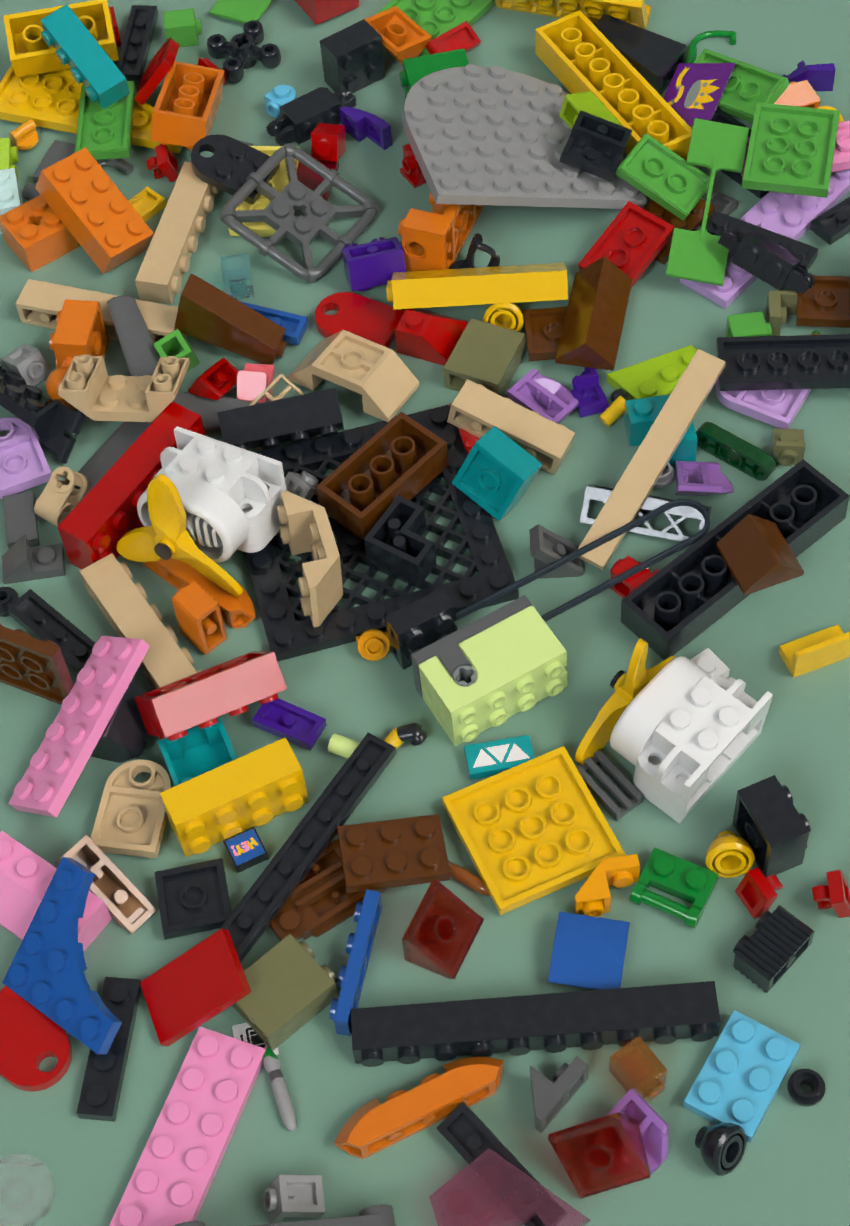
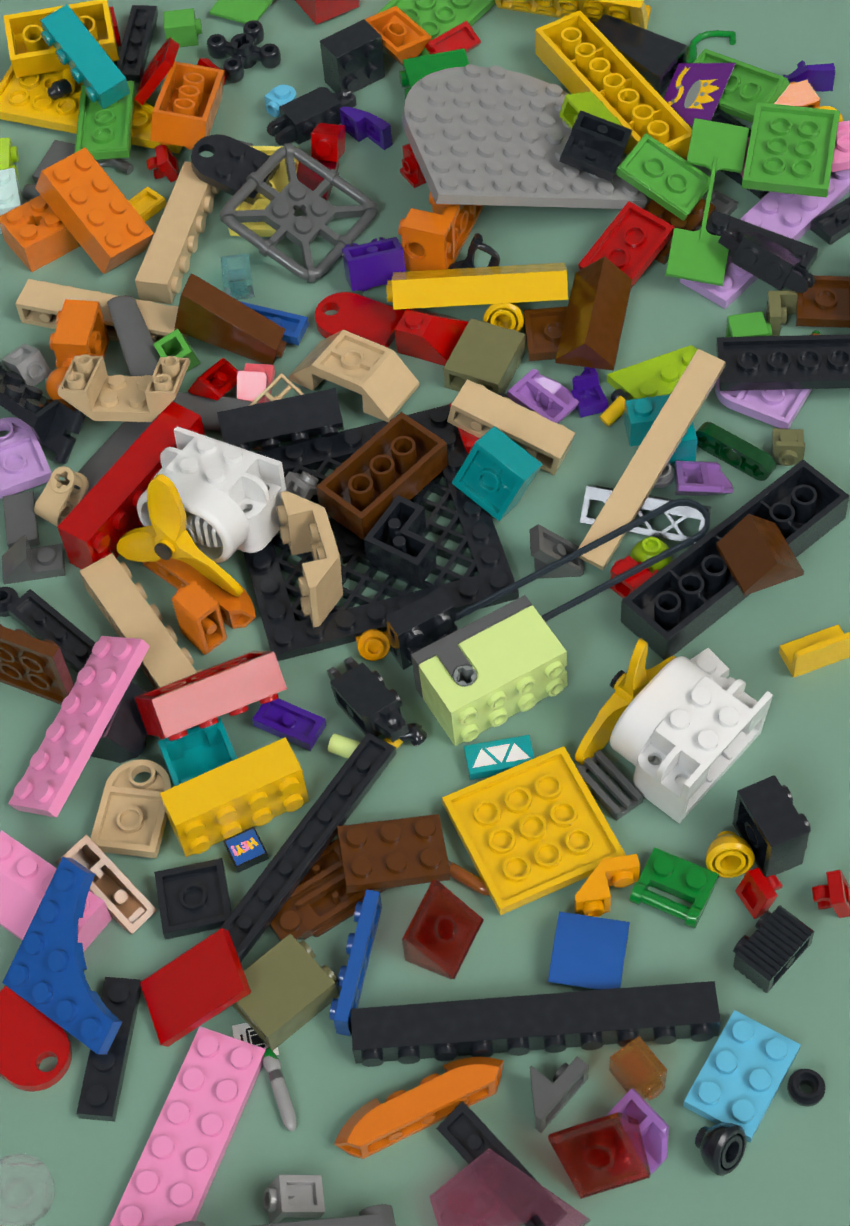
light orange plate [9,119,39,150] -> none
none -> black arm [47,69,75,100]
none -> black hinge [327,657,409,742]
none -> lime brick [629,537,673,573]

